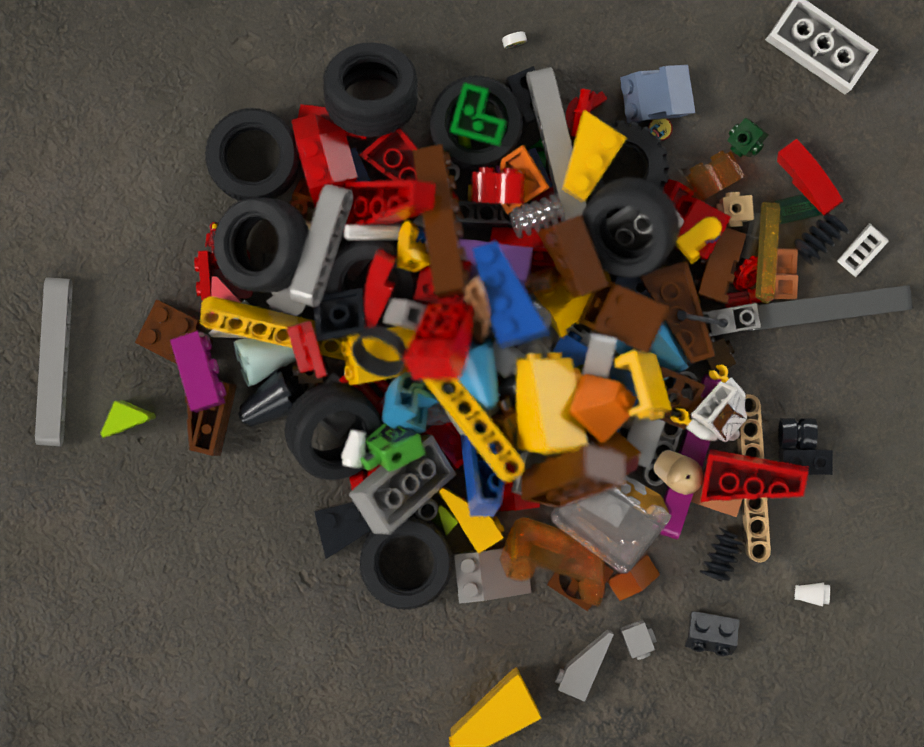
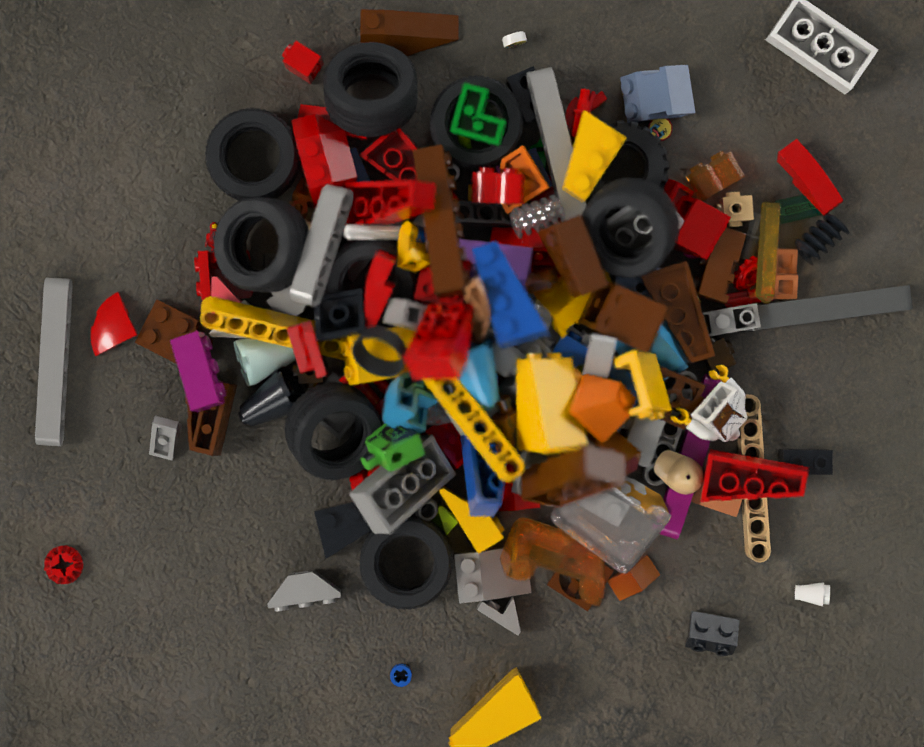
lime slope [101,400,156,438] -> none
white cone [341,430,366,468] -> none
light grey slope [555,629,614,702] -> none
light grey brick [620,620,657,660] -> none
yellow leg [676,217,721,264] -> none
black hinge [677,310,728,328] -> none
black piece [699,528,746,582] -> none
dark green brick [727,117,769,158] -> none
black wheel [778,418,818,450] -> none
white slope [837,223,889,277] -> none
none -> red gear [44,545,83,584]
none -> red brick [91,292,138,356]
none -> light grey slope [149,416,182,461]
none -> light grey slope [268,570,342,611]
none -> red brick [282,41,324,84]
none -> reddish brown wedge [360,9,459,57]
none -> blue bush [390,663,412,687]
none -> light grey slope [477,596,521,636]

